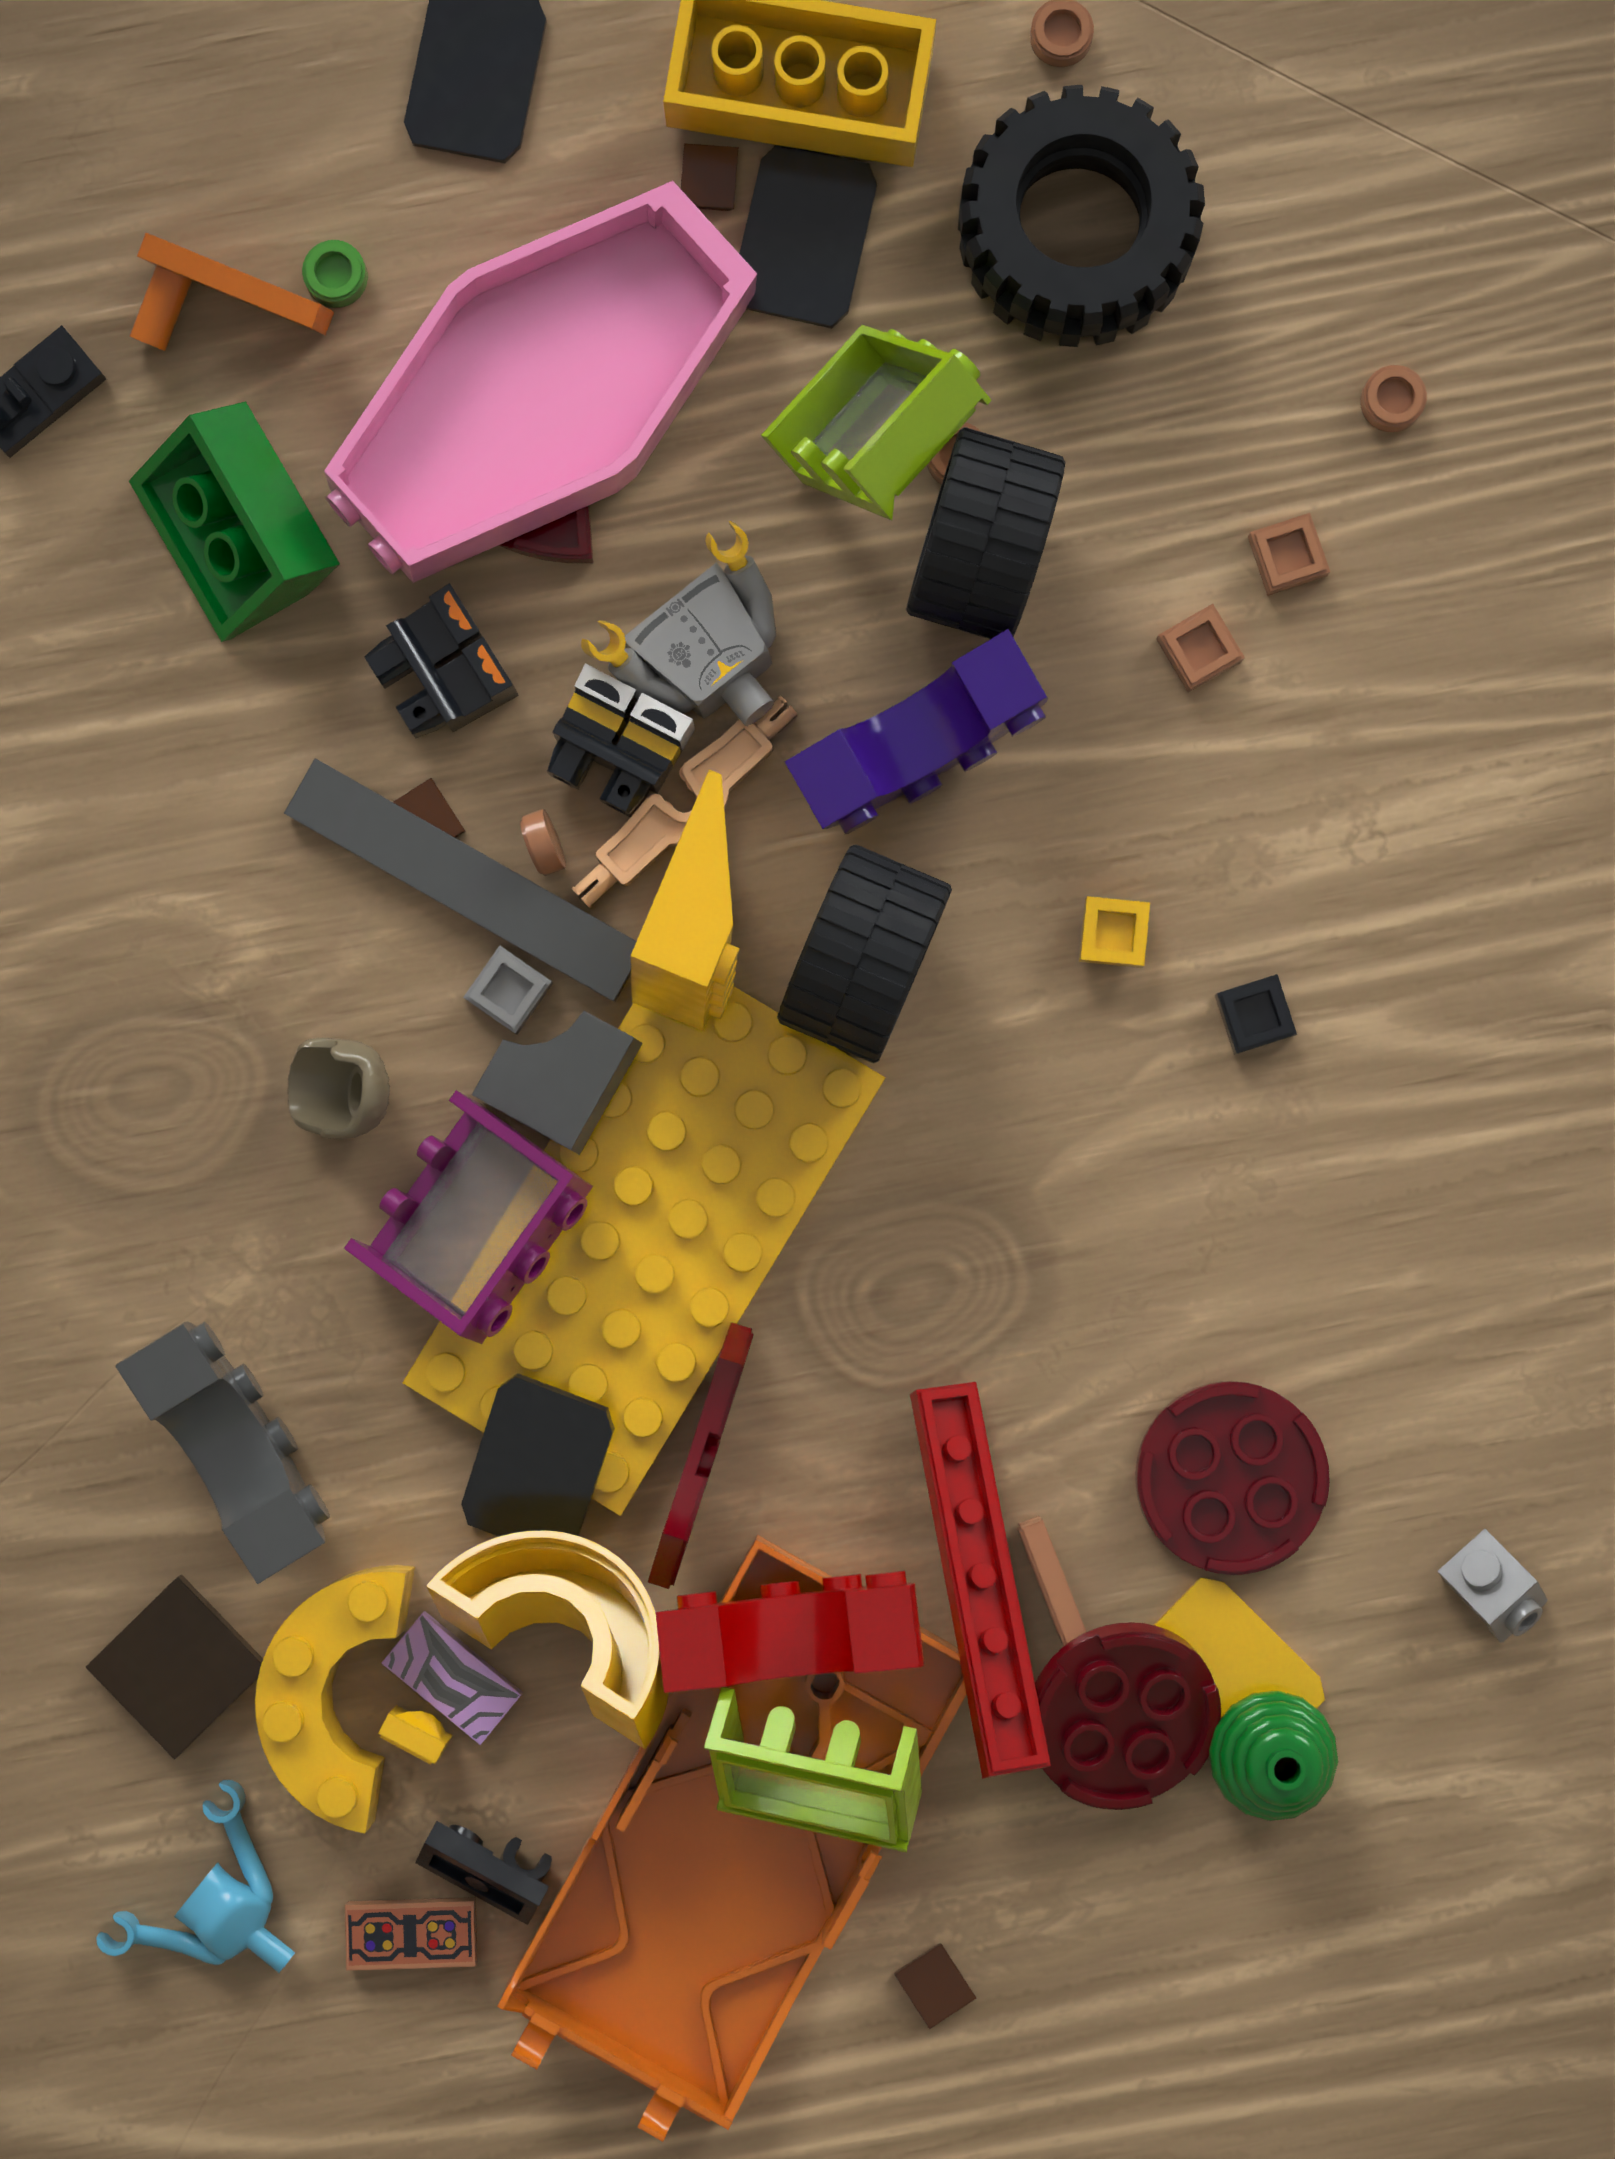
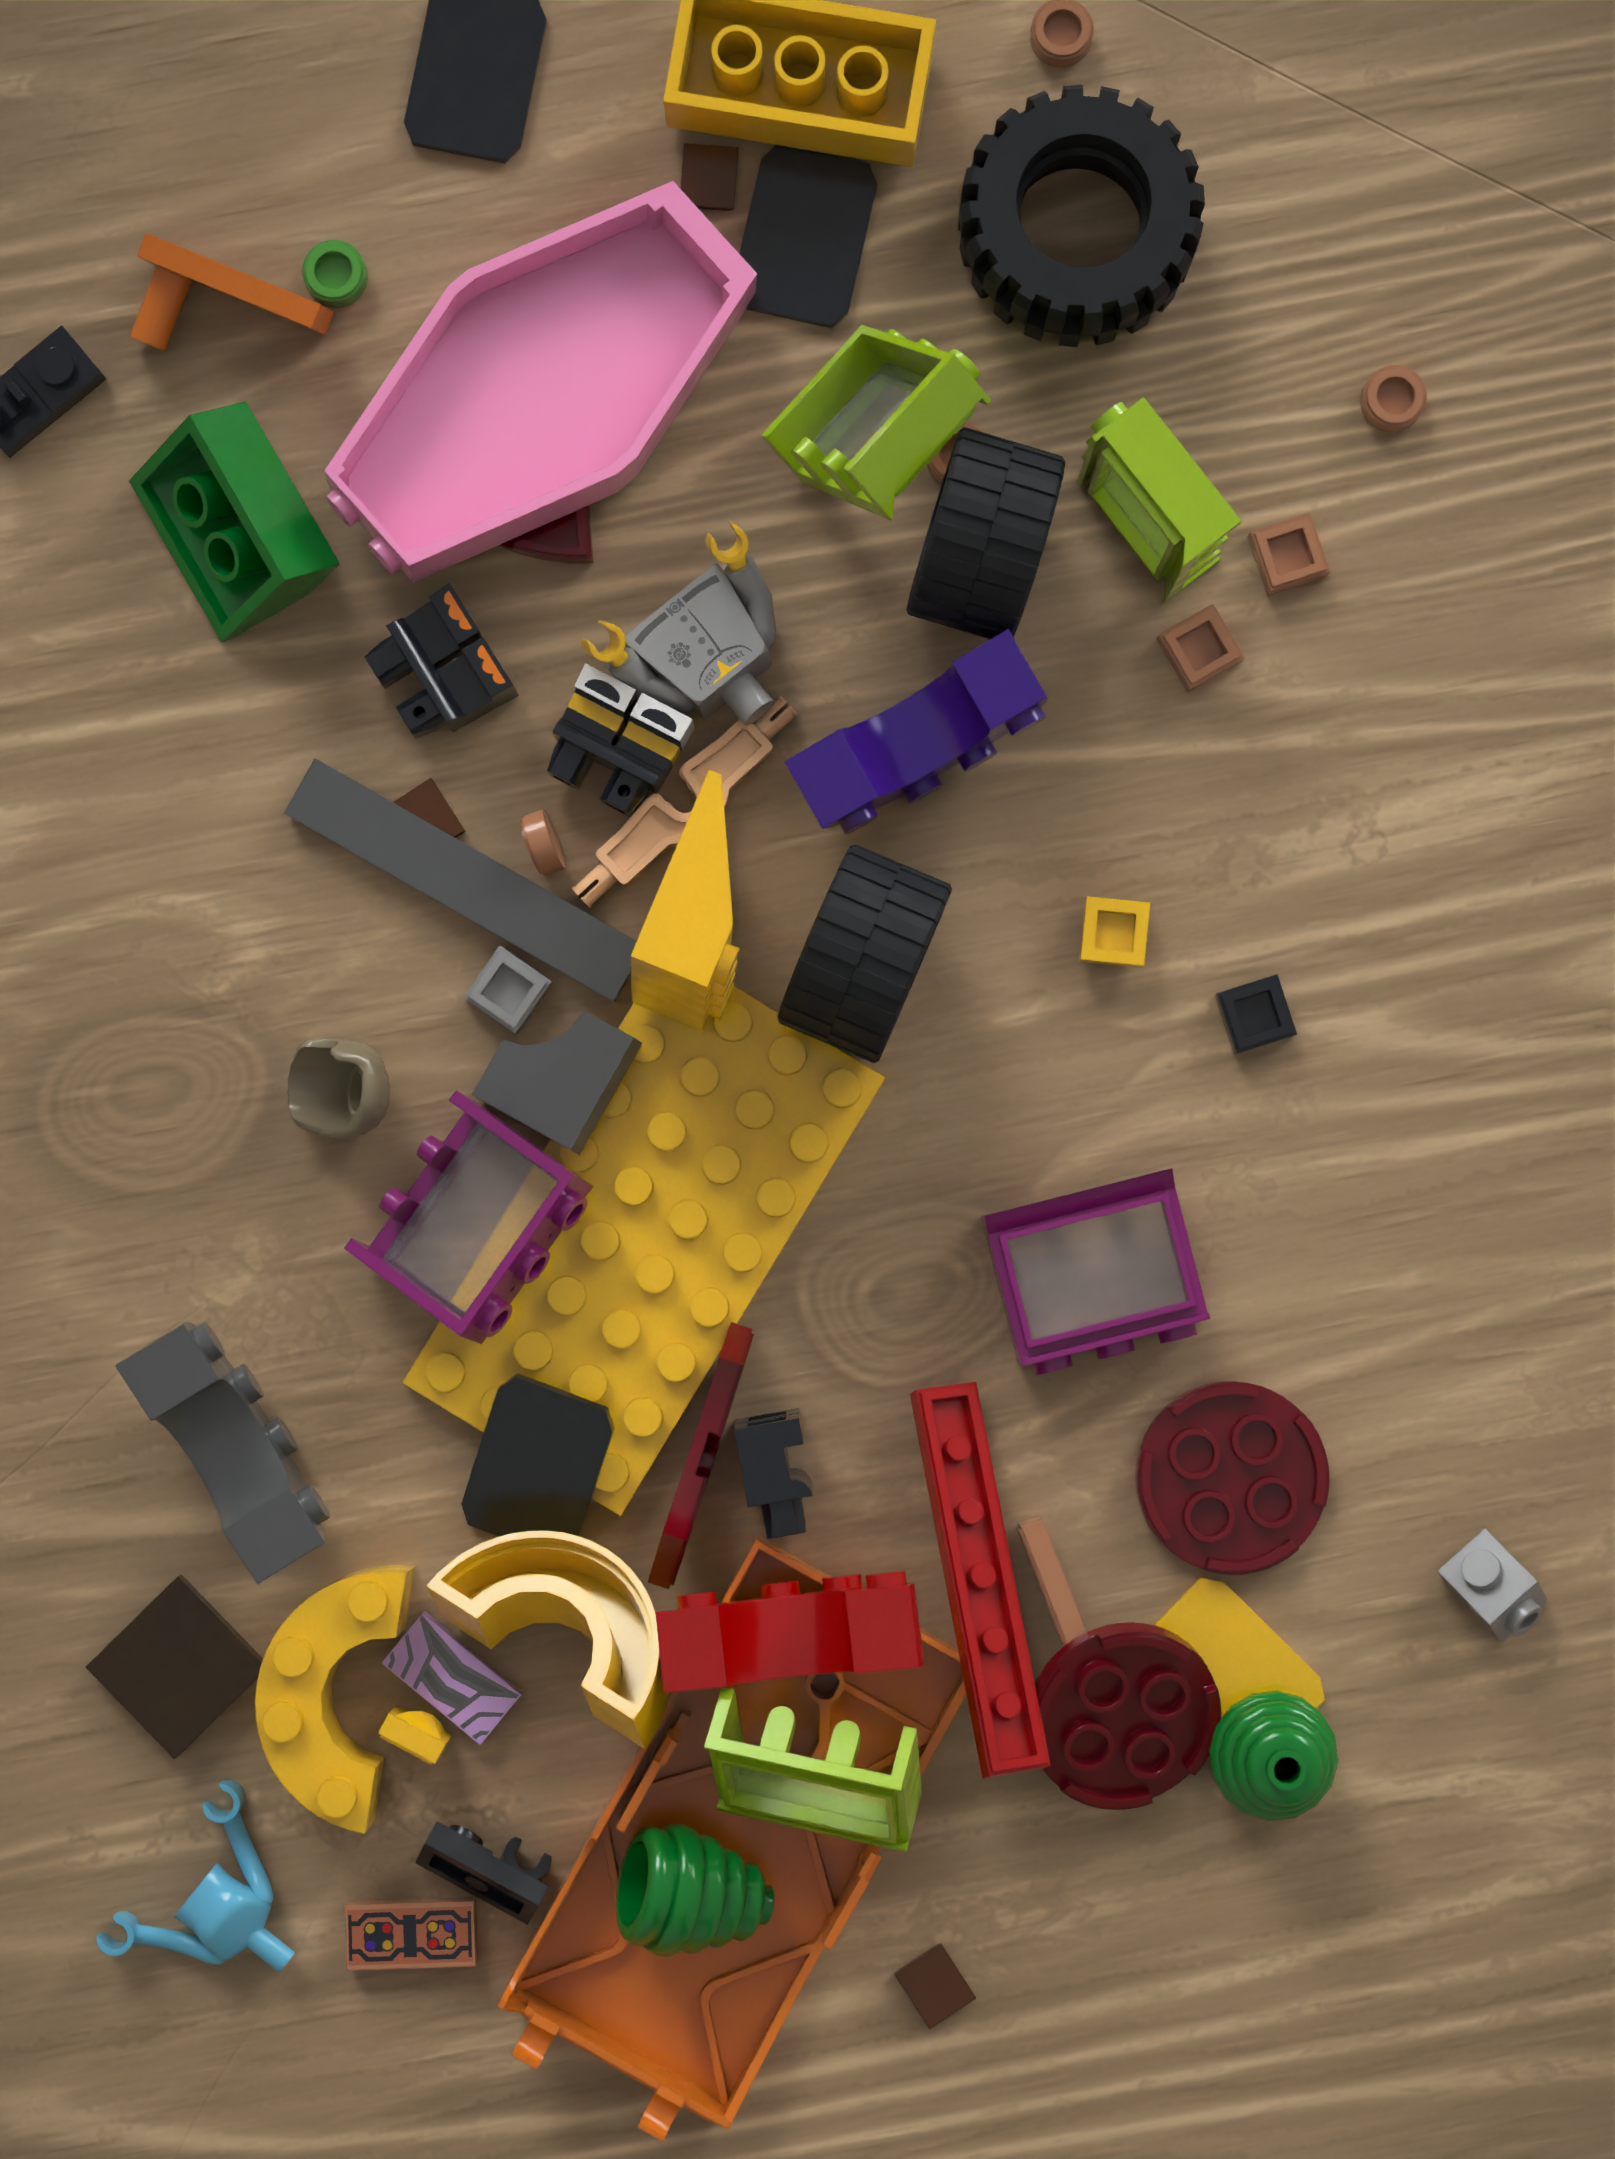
none -> green piece [615,1823,774,1957]
none -> black hips [734,1408,813,1539]
none -> window [981,1168,1210,1375]
none -> lime window [1077,397,1242,604]

